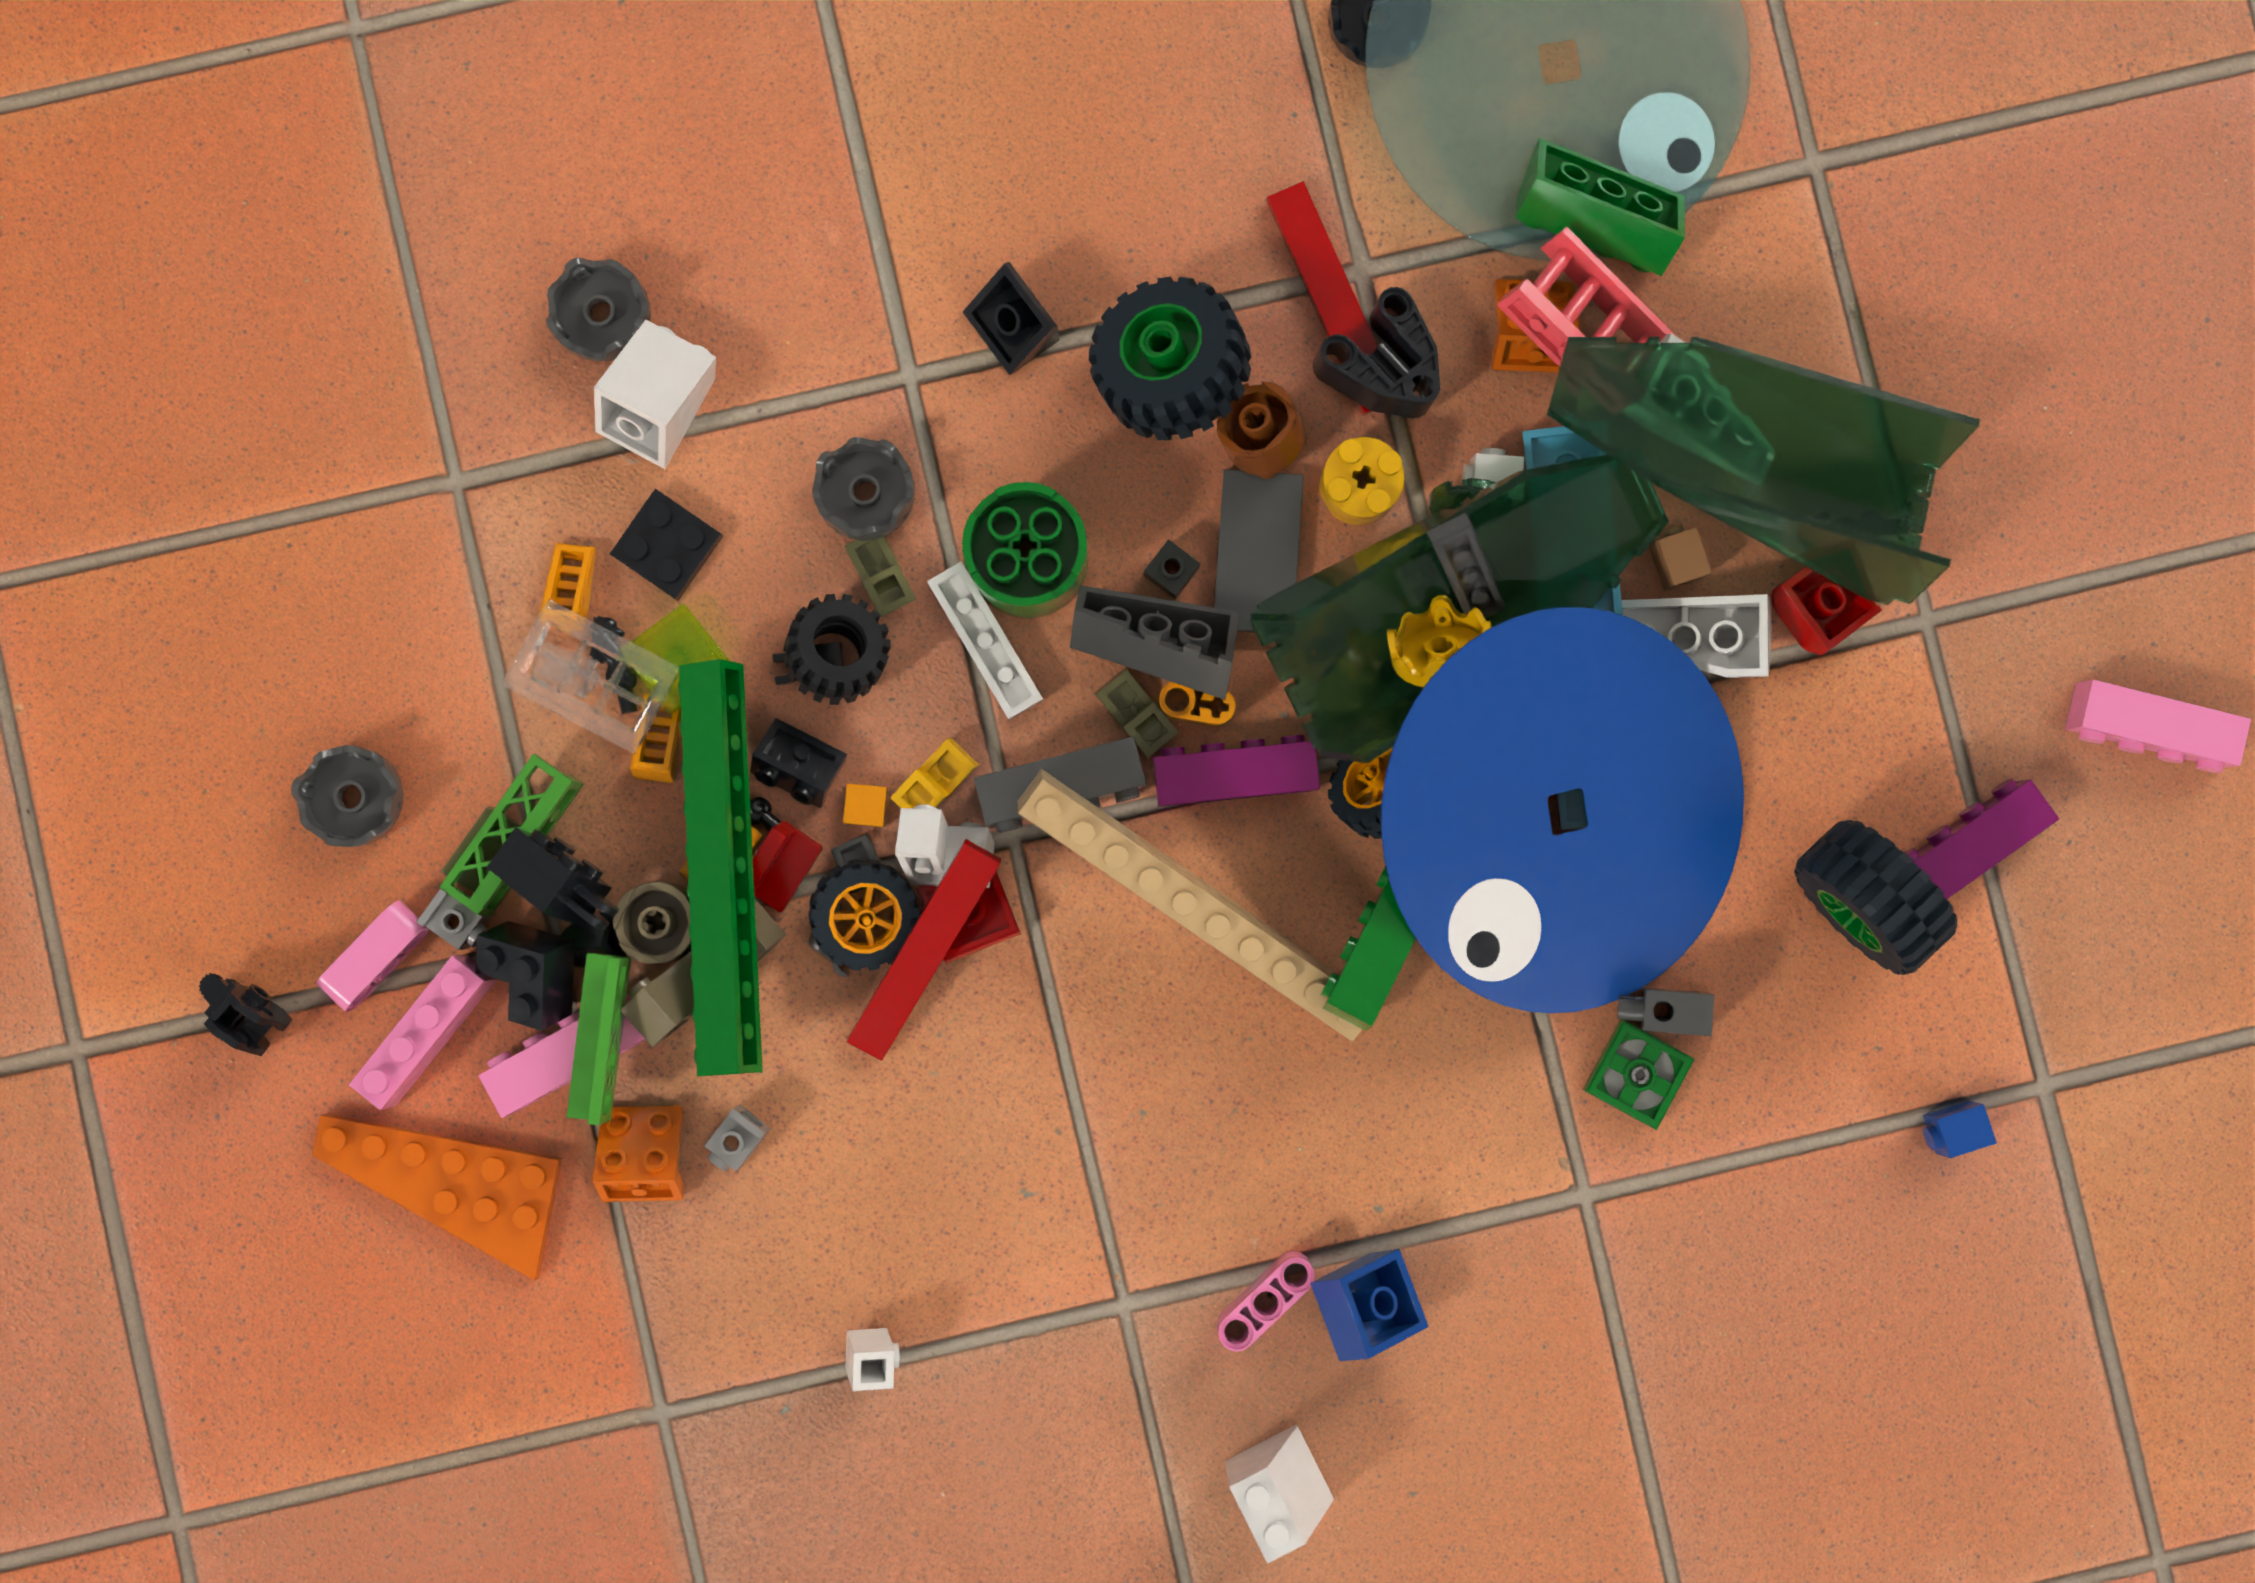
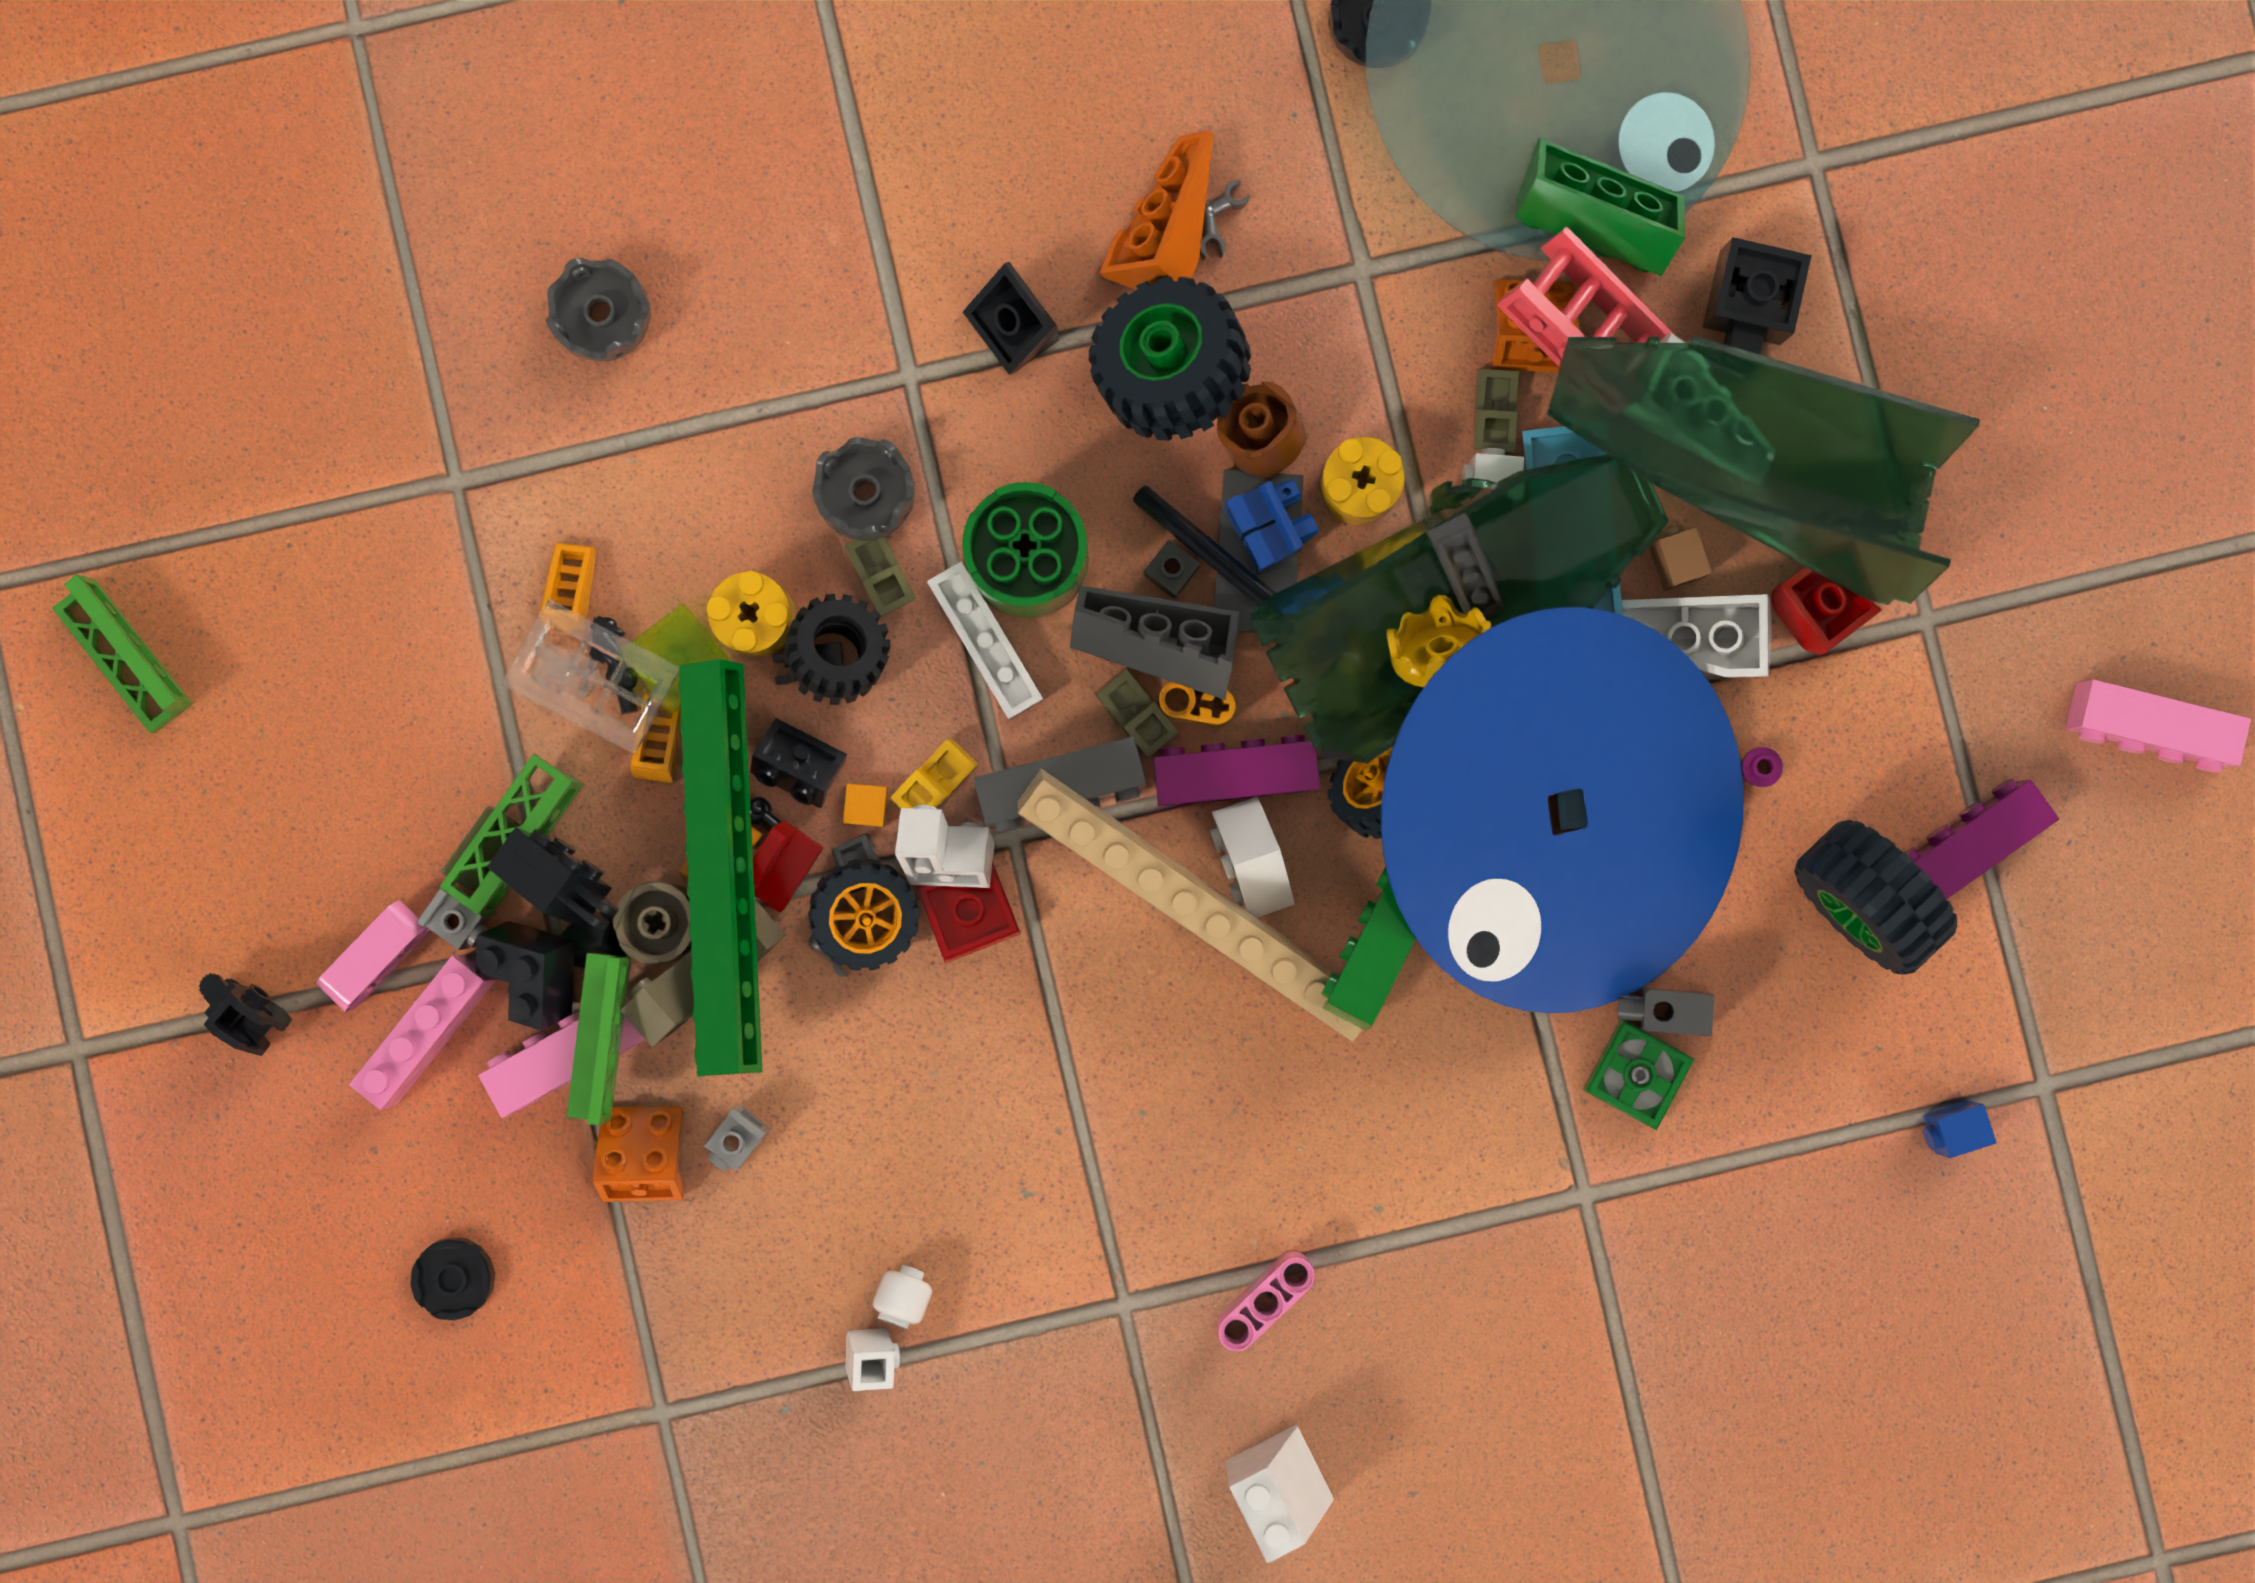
dark grey plate [291,745,403,847] -> none
orange wing [312,1114,562,1281] -> none
white slope [594,320,716,469] -> none
black plate [610,489,723,601] -> none
red tile [847,839,1001,1061] -> none
red tile [1266,181,1378,416] -> none
blue brick [1310,1249,1429,1361] -> none
black connector [1313,287,1440,418] -> none
none -> bright green fence [52,574,192,733]
none -> black tile [410,1237,495,1321]
none -> yellow brick [706,571,795,657]
none -> white head [873,1265,932,1330]
none -> orange wedge [1099,130,1213,290]
none -> black axle [1133,485,1294,624]
none -> flat silver arm [1200,180,1250,260]
none -> white brick [1209,796,1295,918]
none -> blue hips [1224,479,1319,575]
none -> olive slope [1474,369,1519,452]
none -> black brick [1703,237,1812,373]
none -> magenta plate [1741,747,1783,787]

